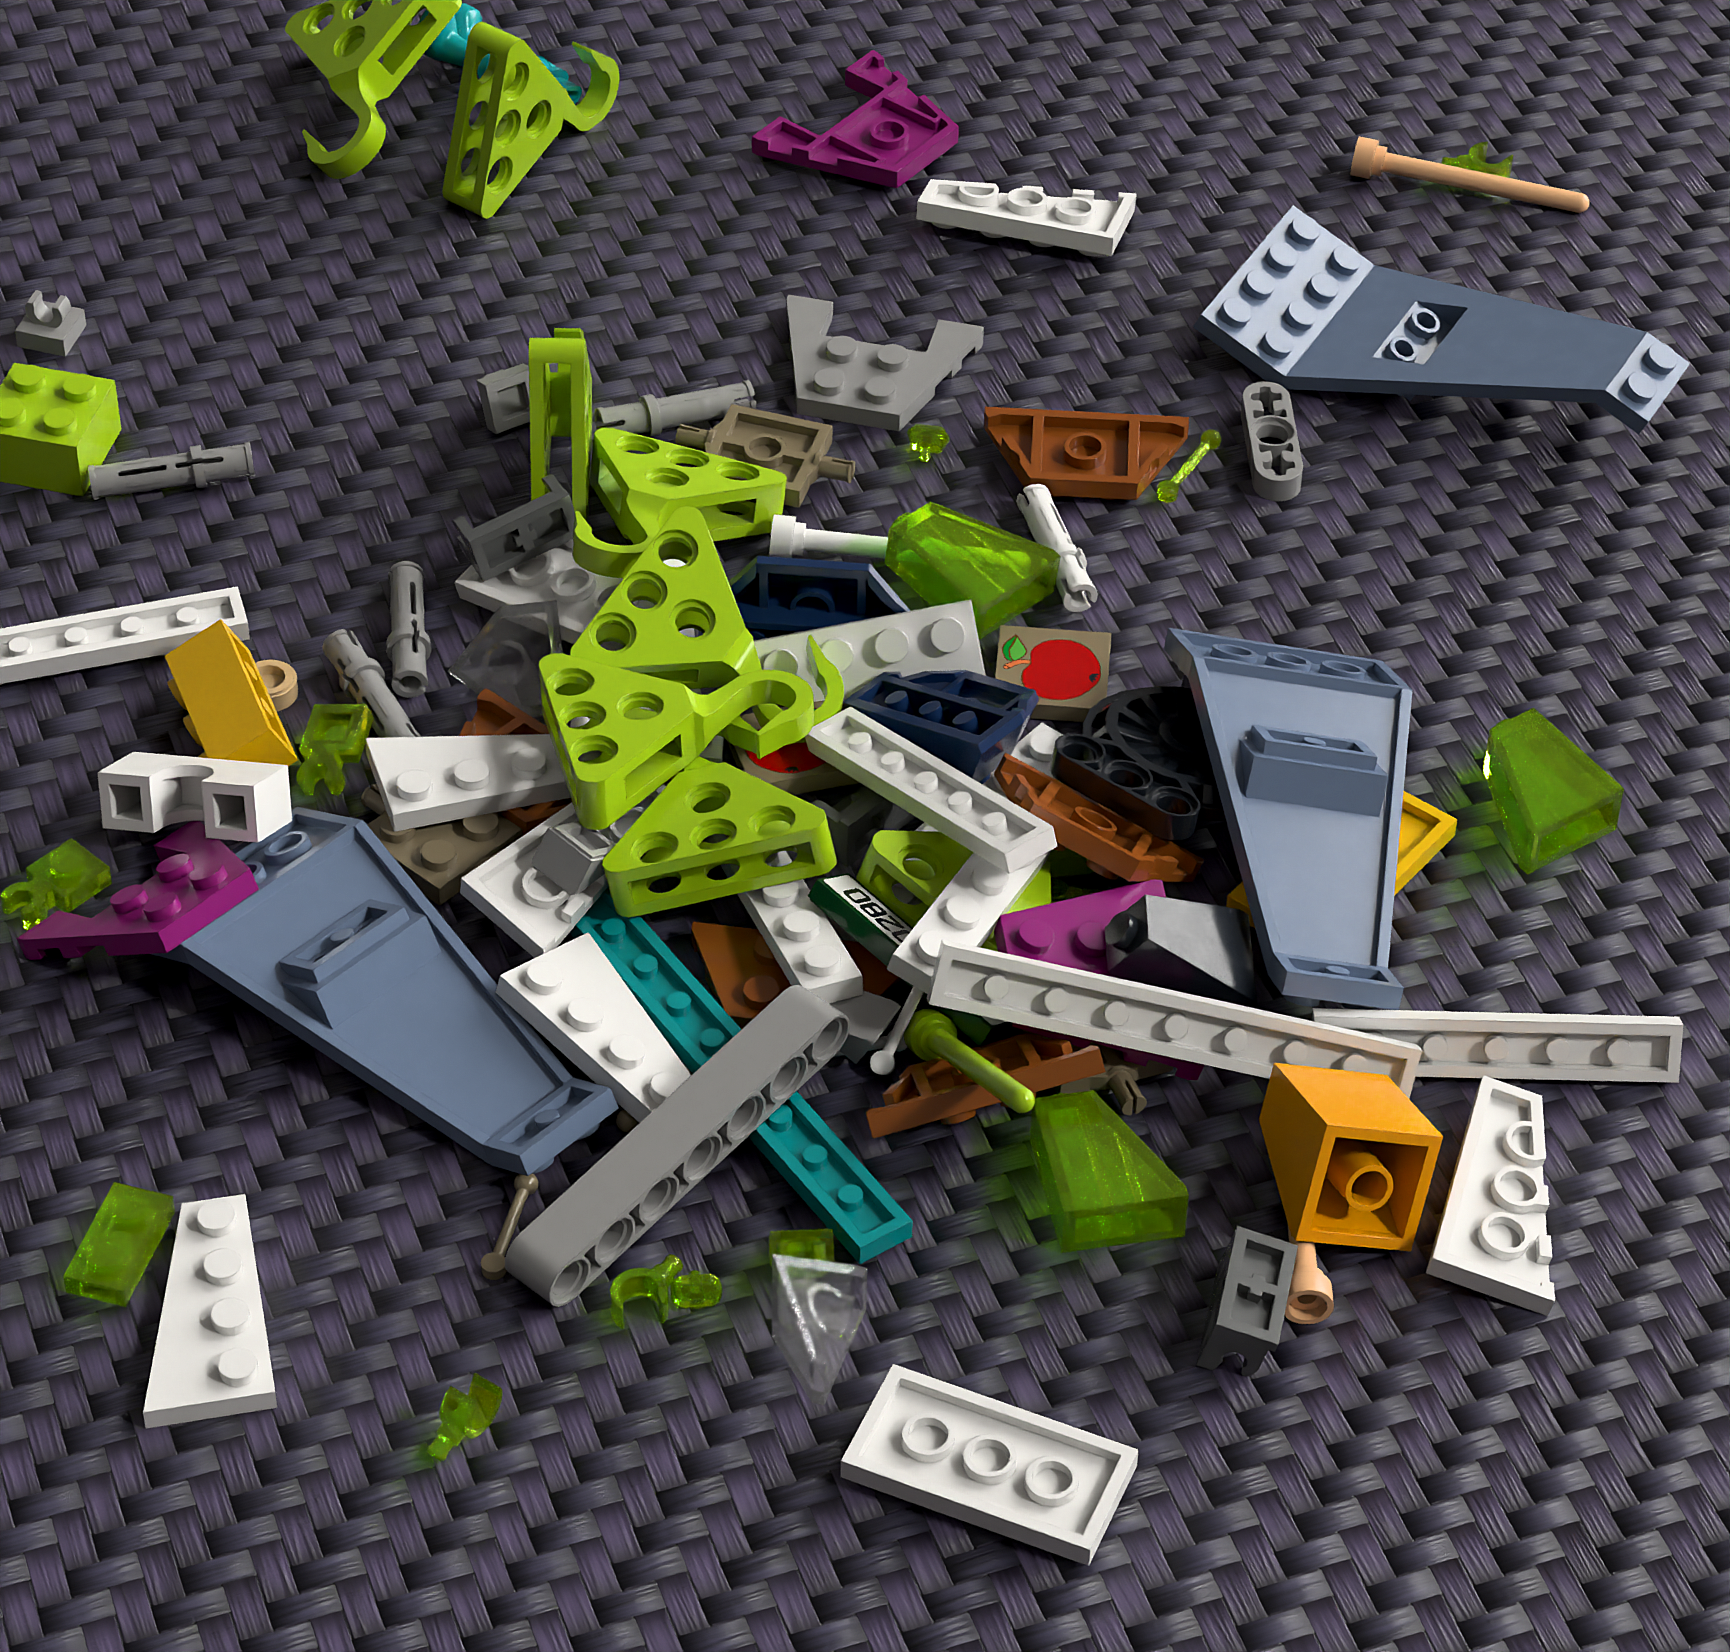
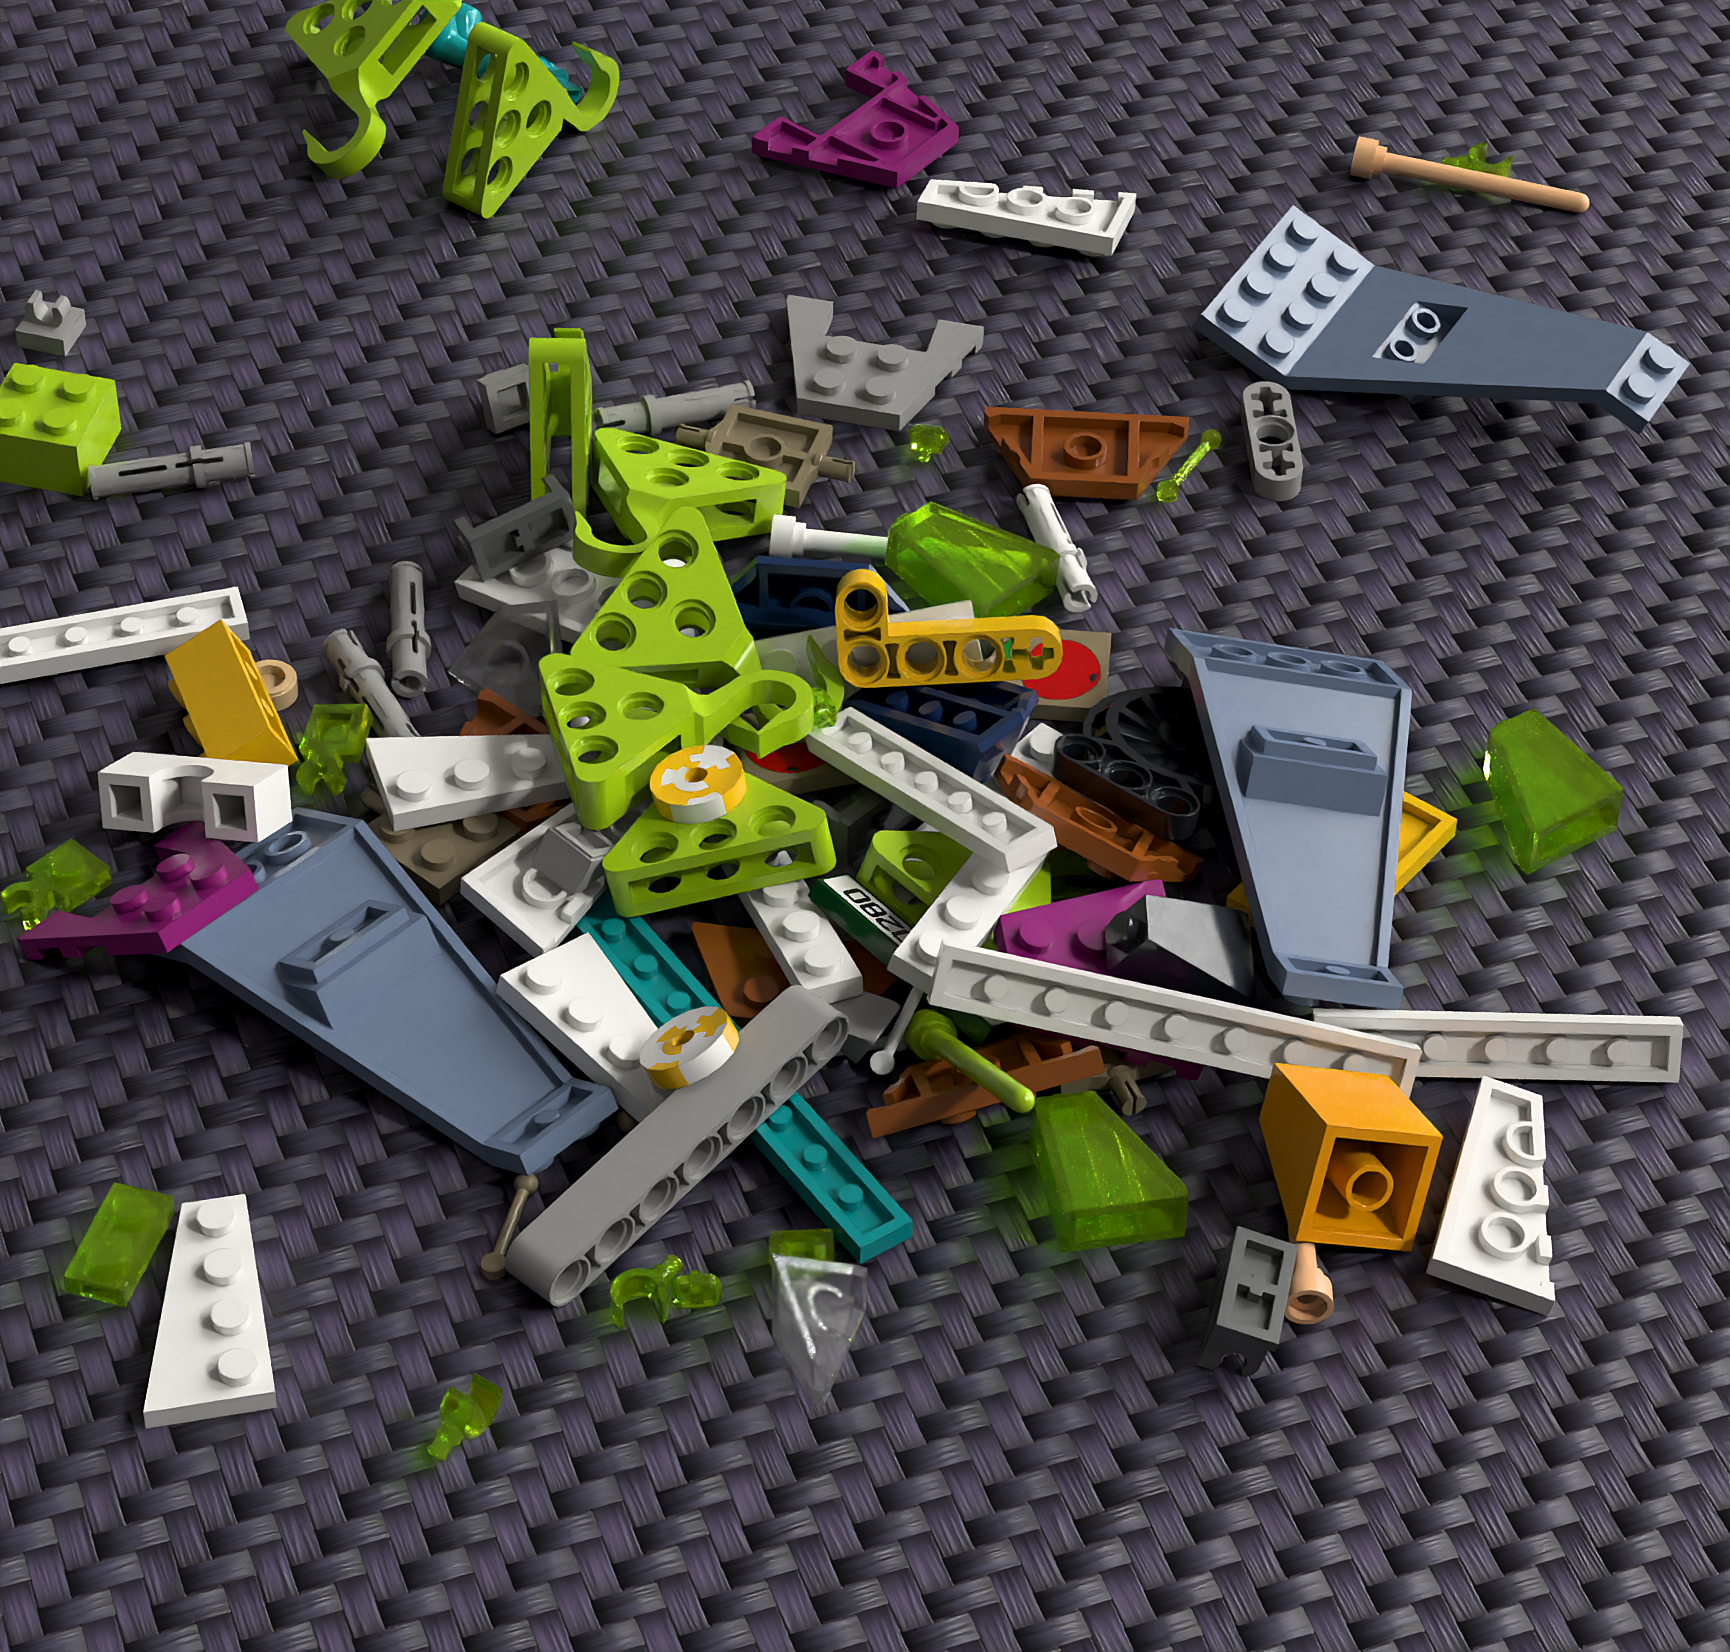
white plate [841,1364,1138,1566] -> none
none -> piece [639,1006,739,1089]
none -> piece [650,745,746,824]
none -> clear neon green rock [812,687,837,729]
none -> yellow beam [835,569,1063,688]

